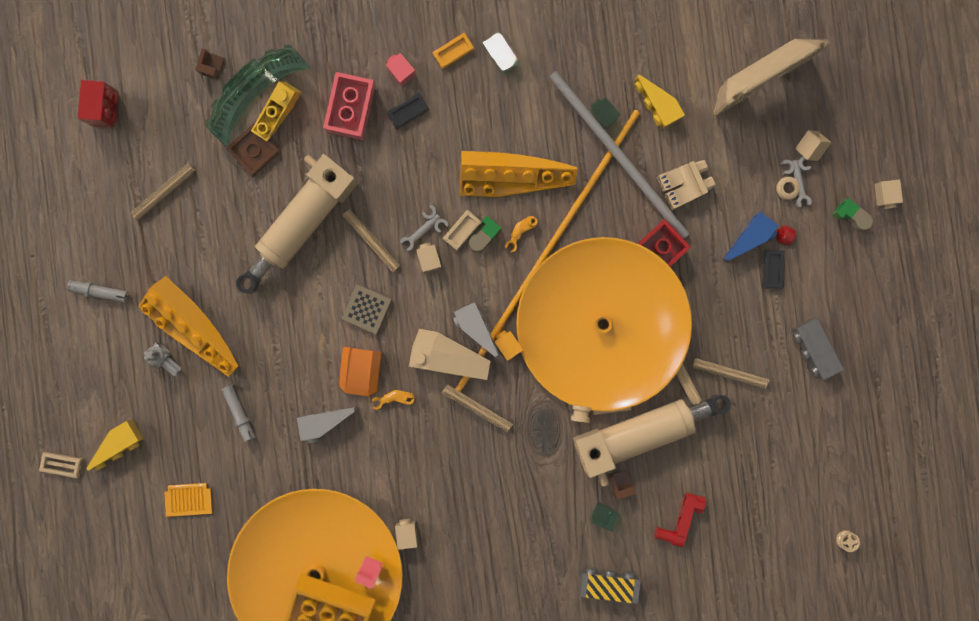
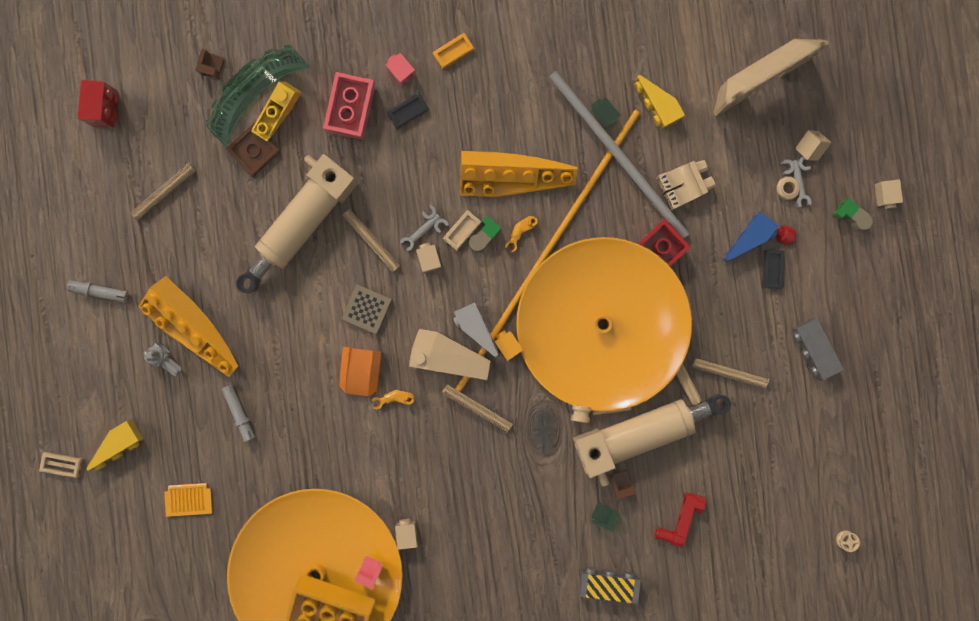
light grey slope [297,407,357,443] -> none
slope [483,33,519,75] -> none

